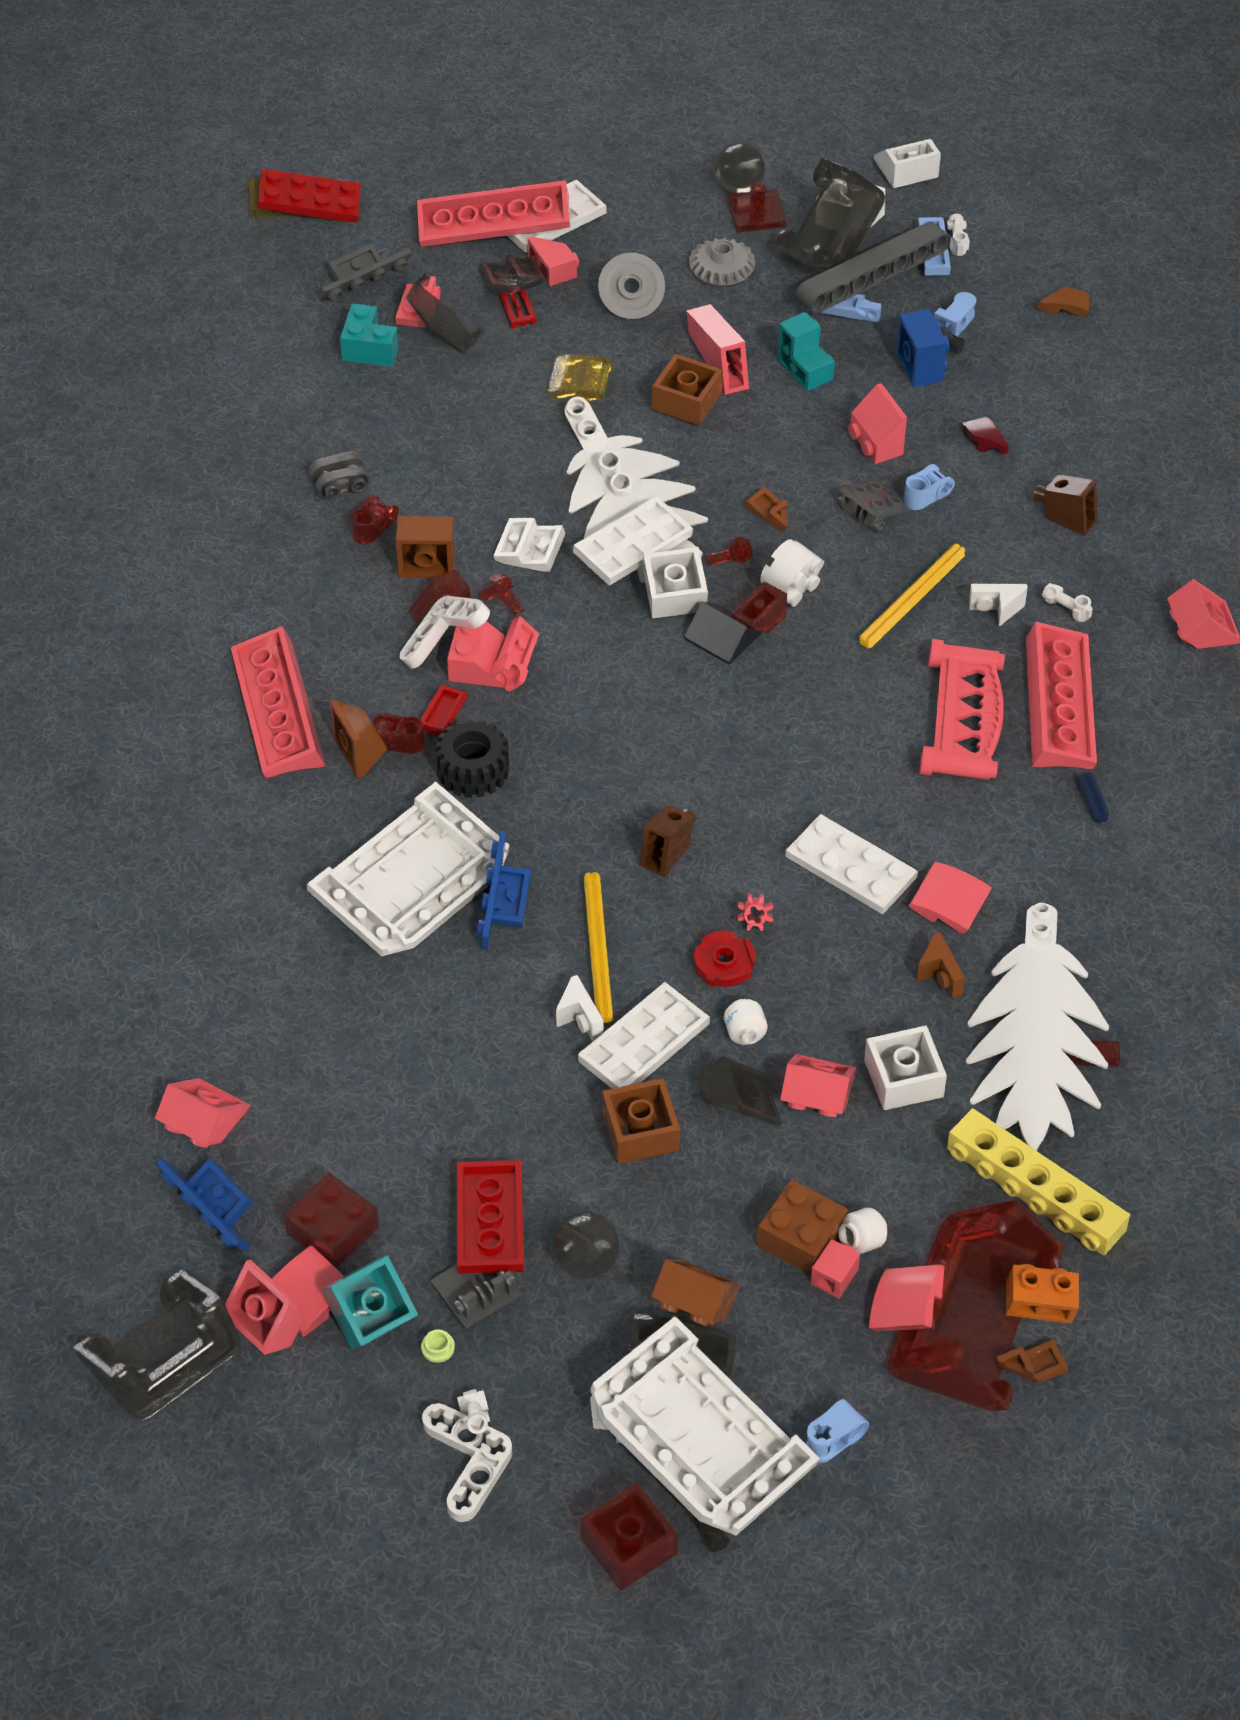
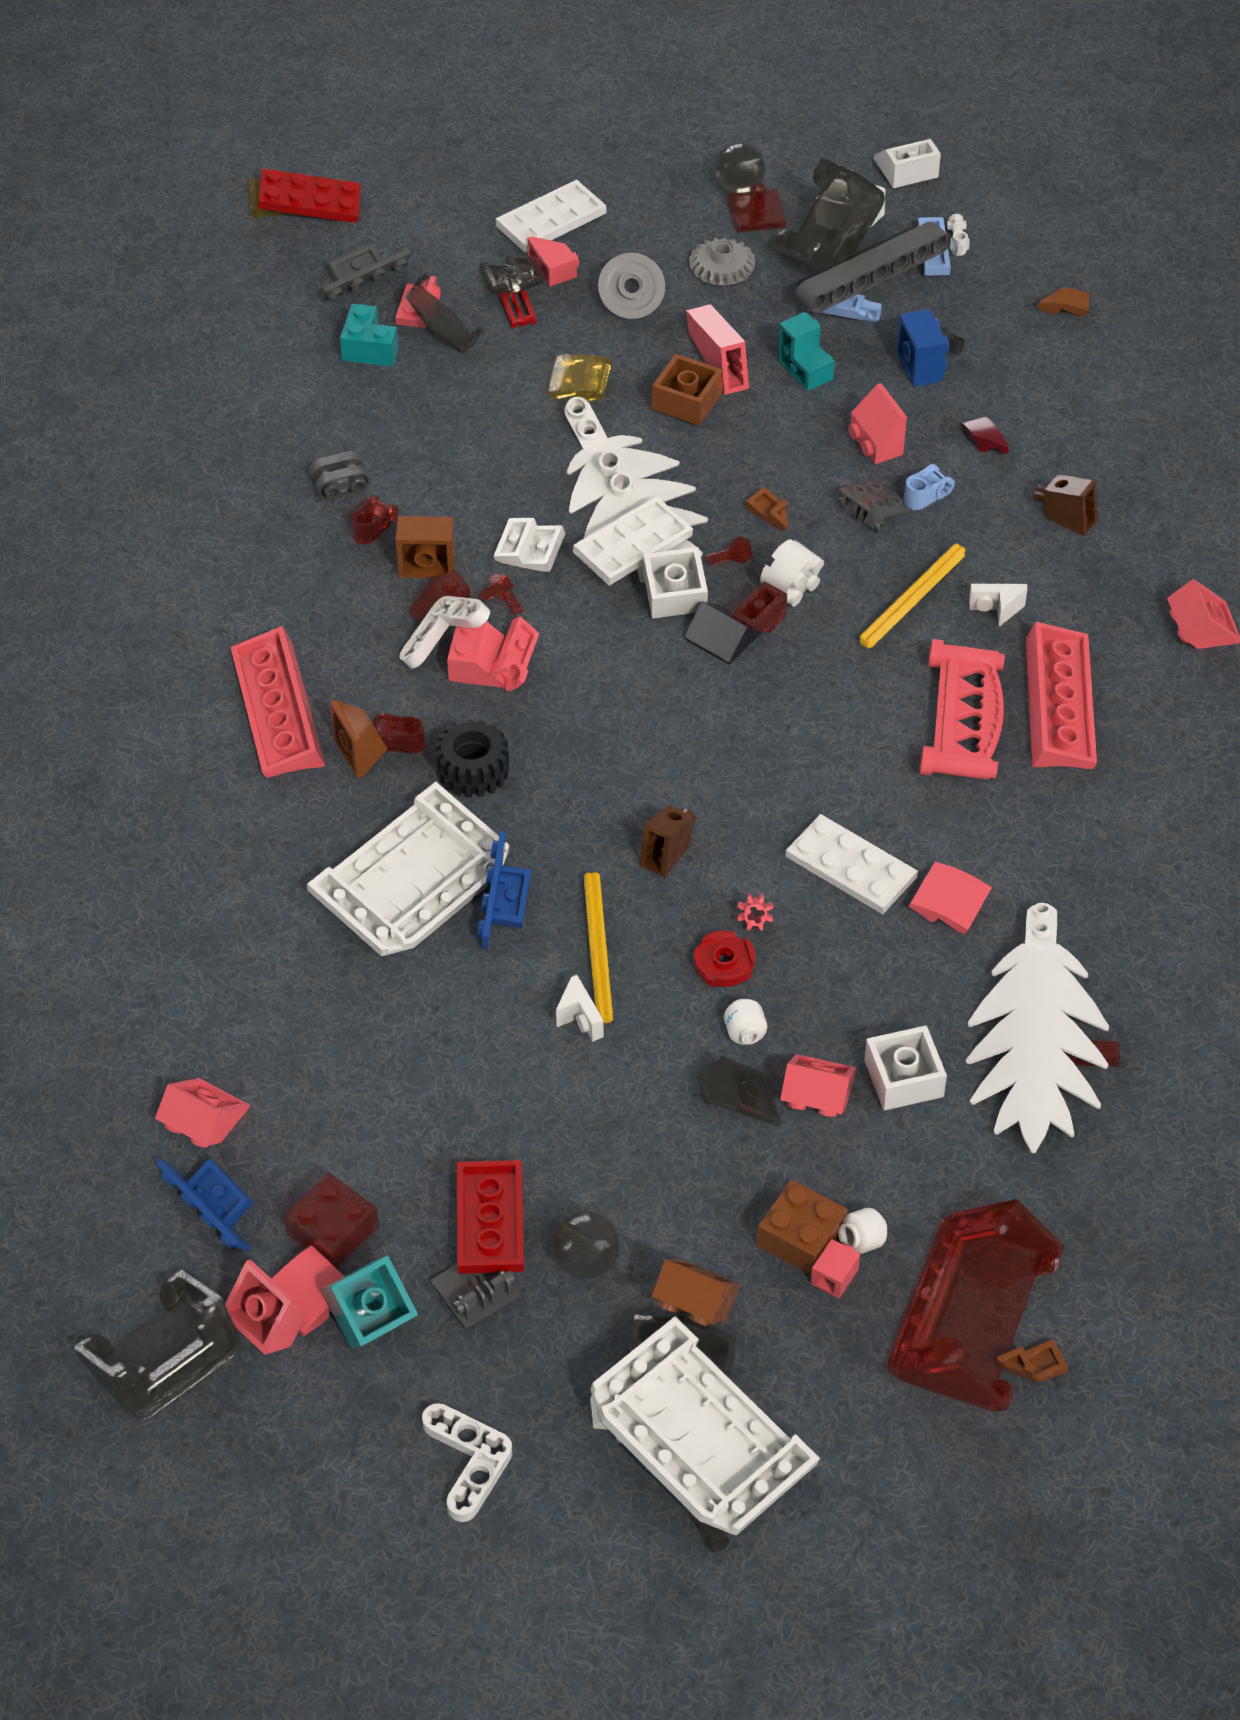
coral arch [417,180,570,247] -> none
red tile [417,685,467,736] -> none
yellowish green plate [421,1330,455,1363] -> none
white bar [457,1389,490,1434] -> none
white plate [578,982,710,1089] -> none
clear red brick [580,1482,678,1591] -> none
dark orange brick [602,1078,680,1164] -> none
light blue piece [806,1399,869,1463] -> none
coral slope [869,1265,944,1332] -> none
dark orange slope [916,932,965,998] -> none
light blue leg [934,292,976,339] -> none
light yellow brick [947,1108,1130,1256] -> none
orange brick [1006,1264,1079,1323] -> none
white bar [1042,583,1093,622] -> none
dark blue axle [1078,772,1109,823] -> none

